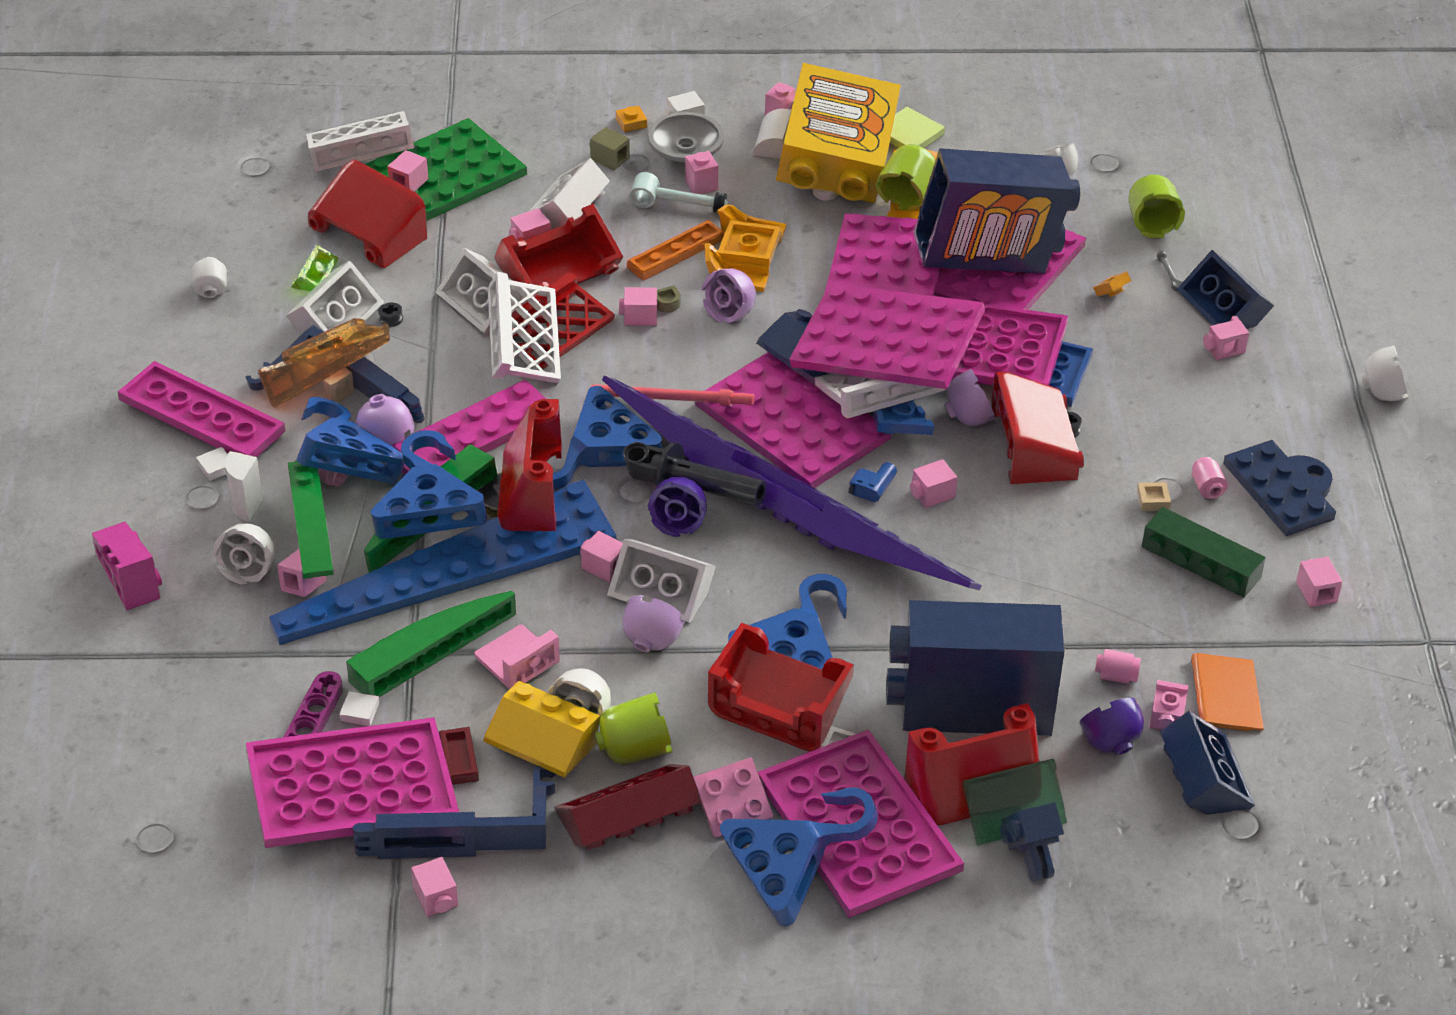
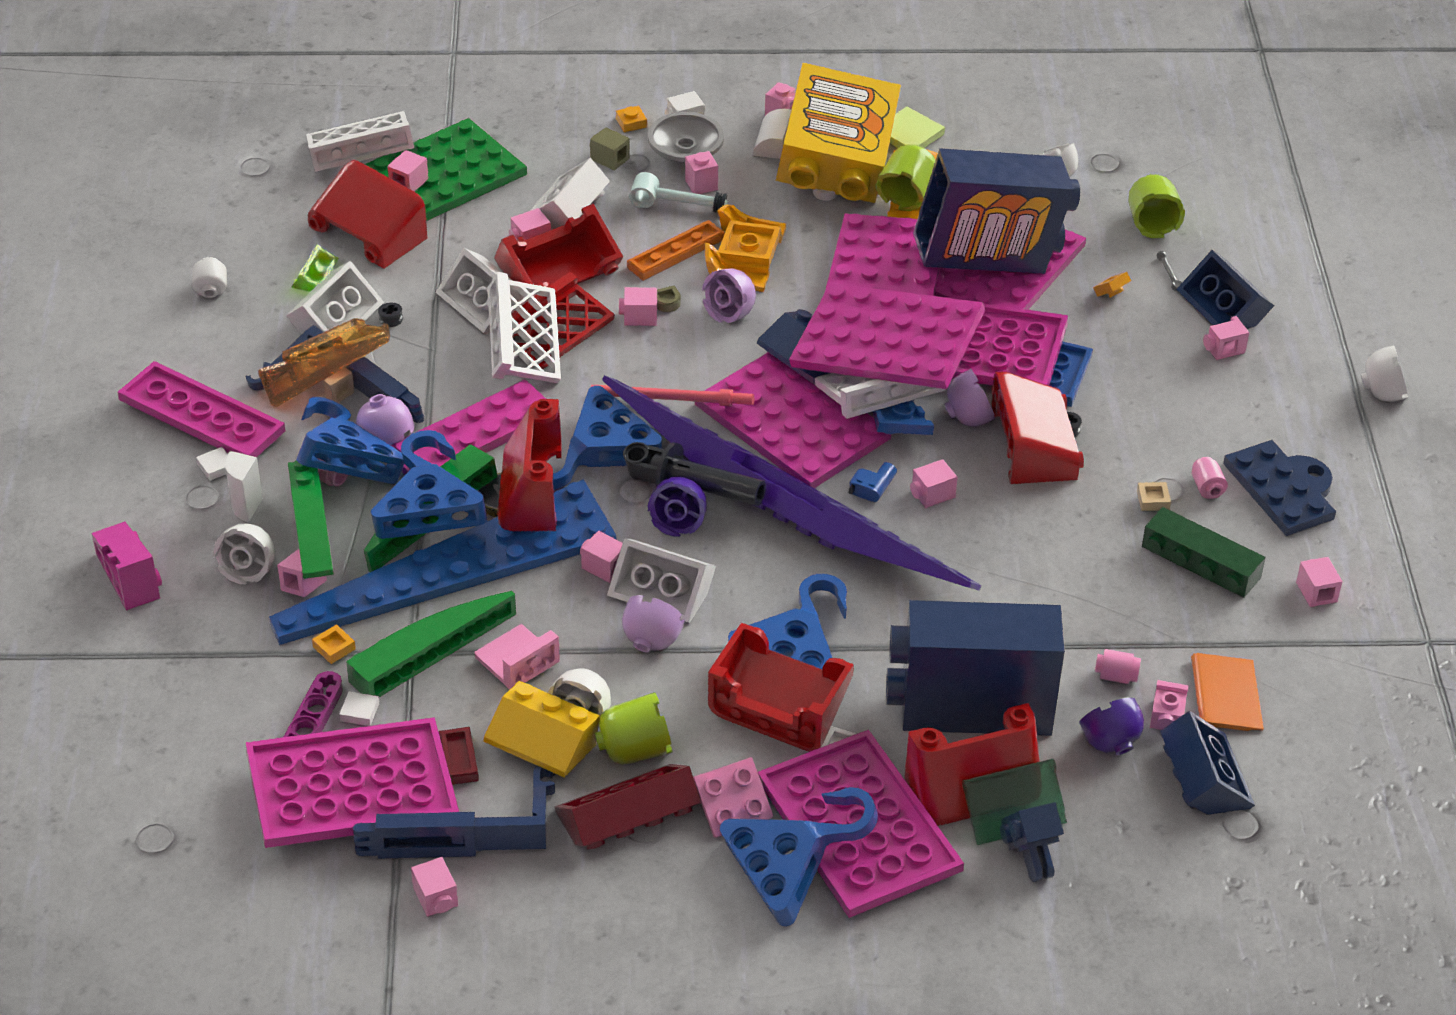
none -> light orange plate [312,624,356,664]

